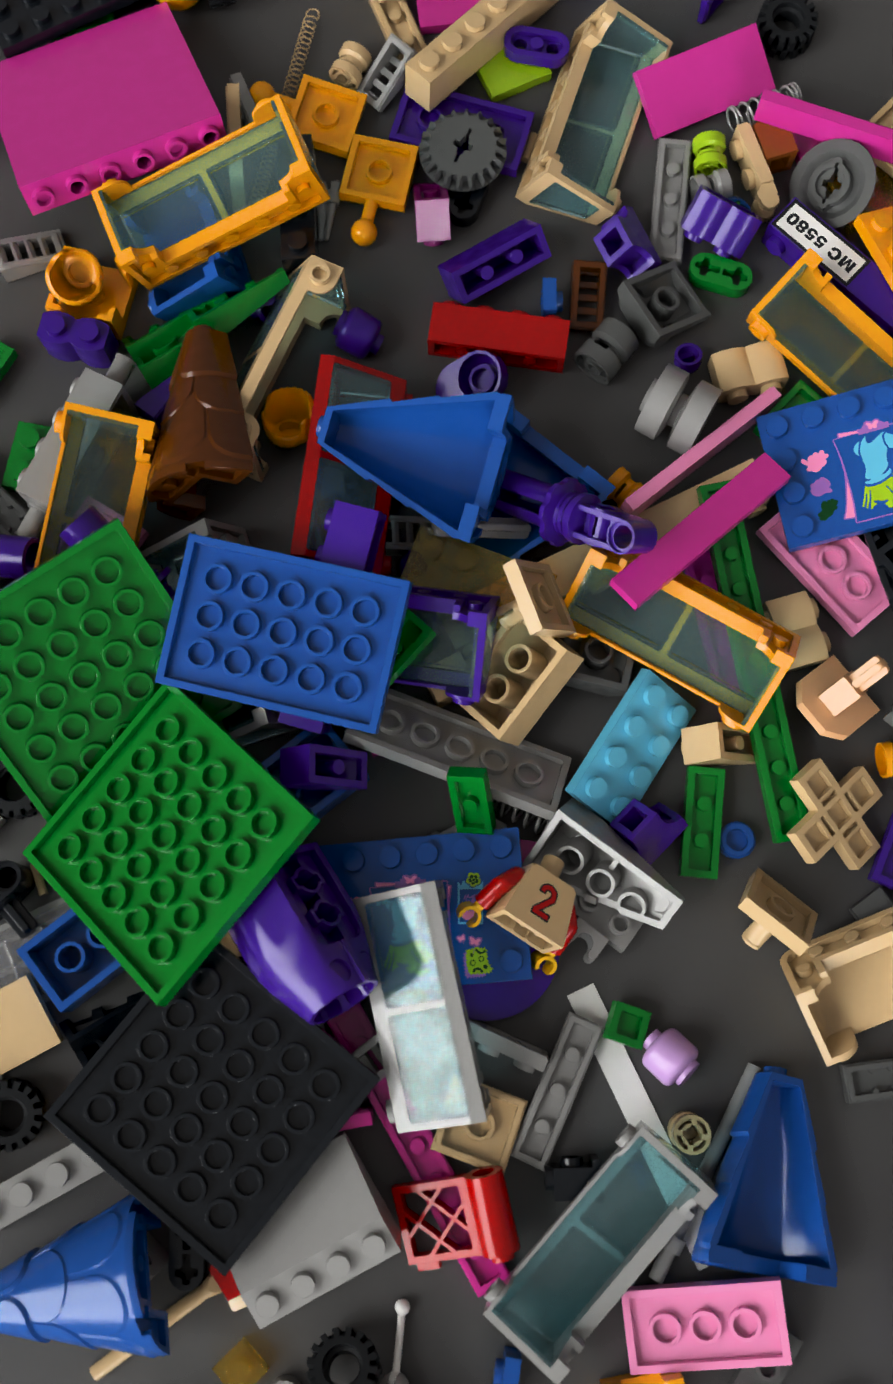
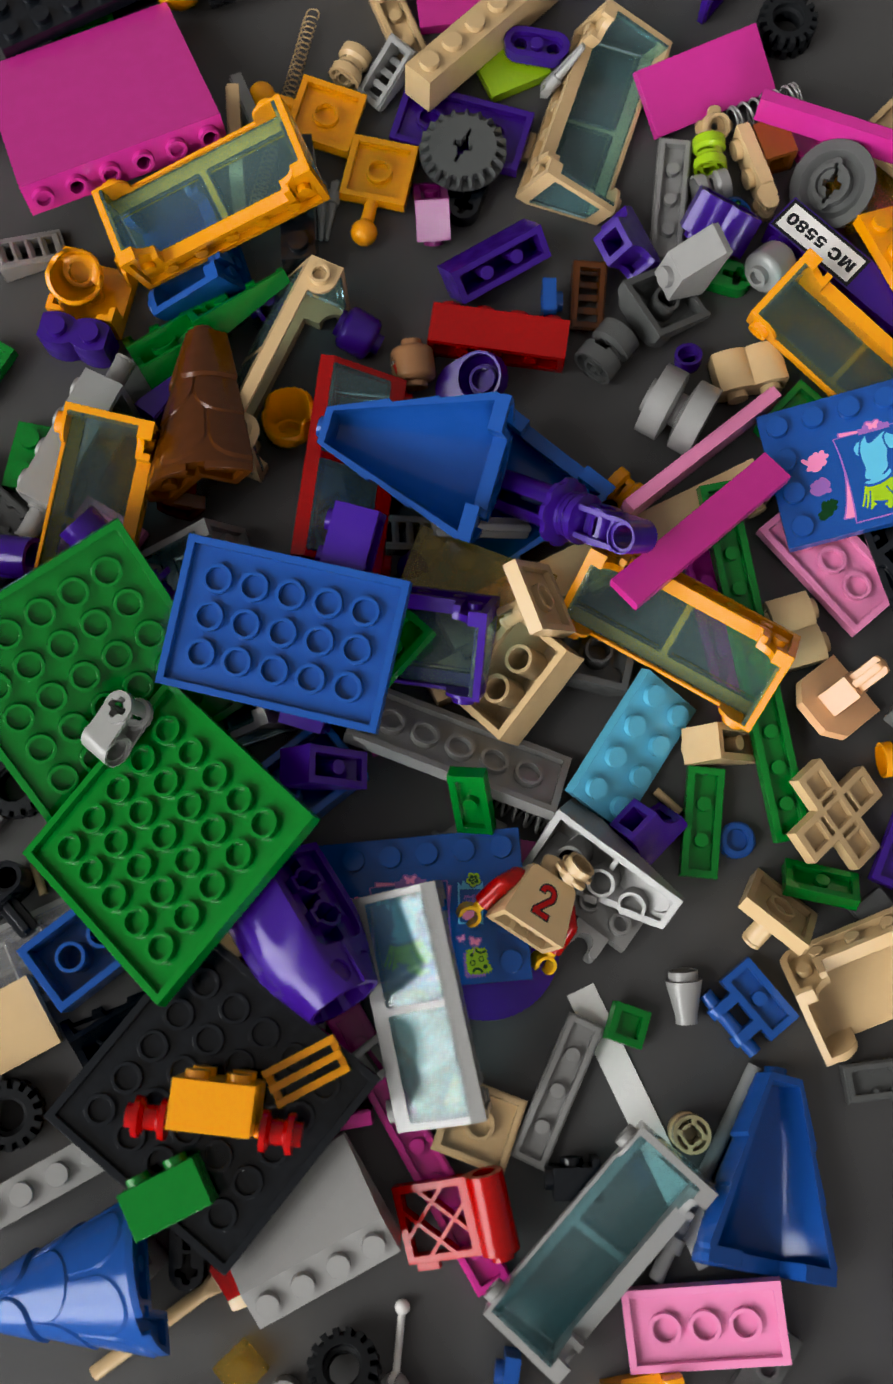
light grey hinge [445,1019,549,1074] -> none
lavender head [642,1028,700,1087] -> none
none -> light grey piece [81,690,154,767]
none -> green brick [116,1151,219,1243]
none -> light orange brick [124,1064,304,1156]
none -> light orange tile [261,1033,351,1109]
none -> medium nougat head [390,337,436,392]
none -> light grey piece [540,42,586,99]
none -> tan plate [556,852,594,891]
none -> tan piece [653,787,683,814]
none -> light grey slope [654,222,733,301]
none -> light grey cone [665,967,703,1026]
none -> tan plate [695,105,733,137]
none -> blue plate [700,957,800,1058]
none -> light grey head [744,240,796,293]
none -> green plate [781,858,861,911]

